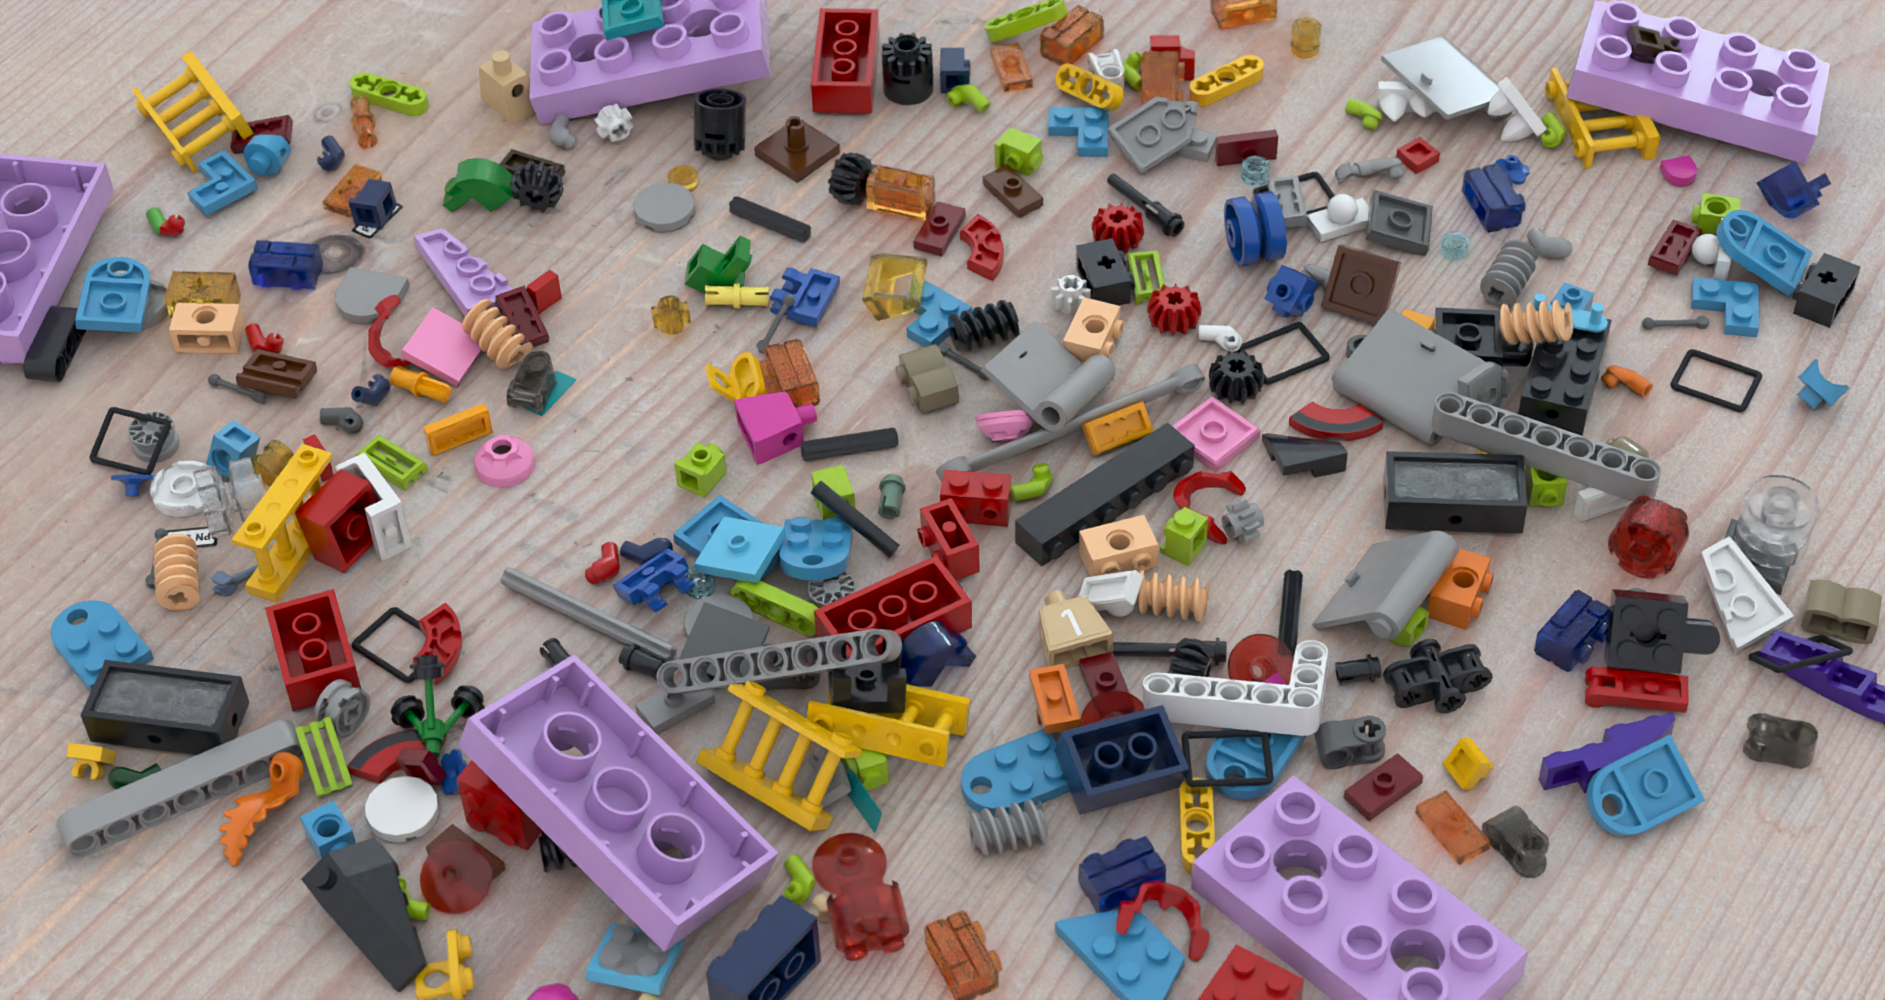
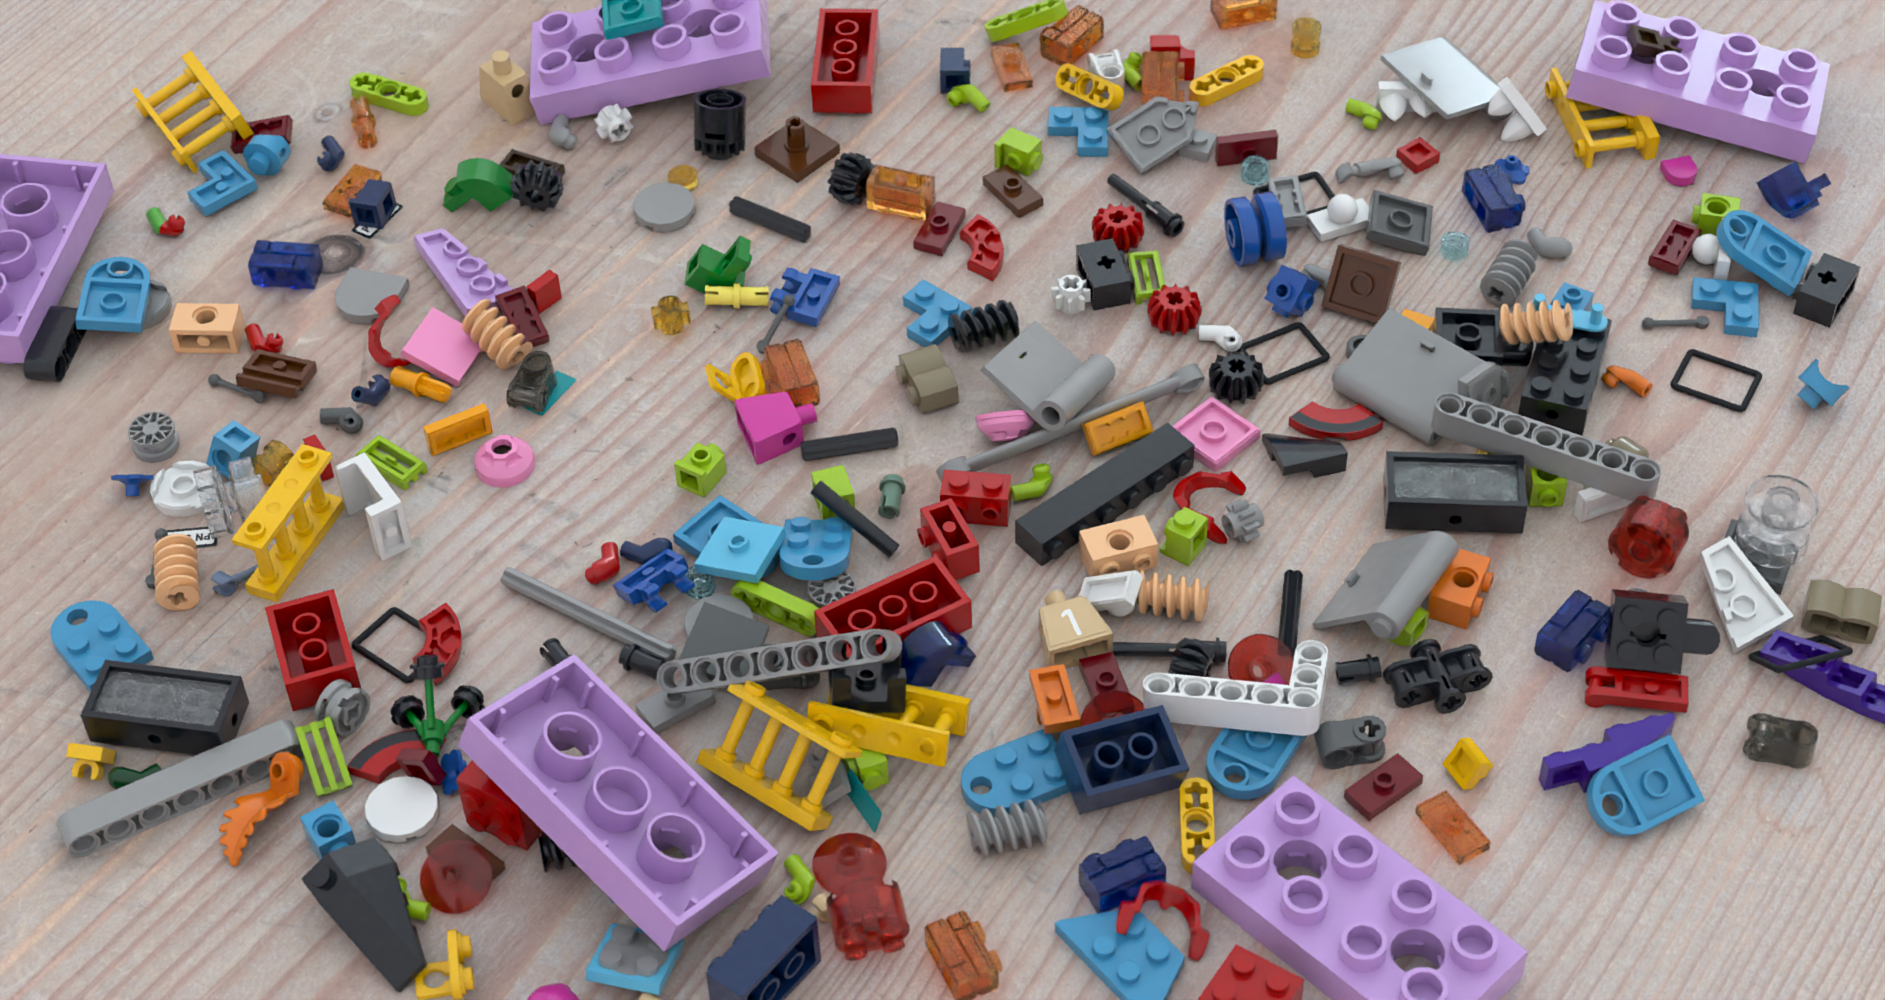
black piece [89,407,171,475] -> none
clear yellow brick [164,271,241,320] -> none
red brick [295,469,378,573] -> none
clear yellow tile [862,253,928,321] -> none
black gear [882,33,934,105] -> none
dark grey hinge [938,343,989,380] -> none
light nougat brick [1063,297,1124,363] -> none
black piece [1181,730,1274,787] -> none
clear smoke piece [1482,805,1549,878] -> none
lime arm [1541,112,1567,148] -> none

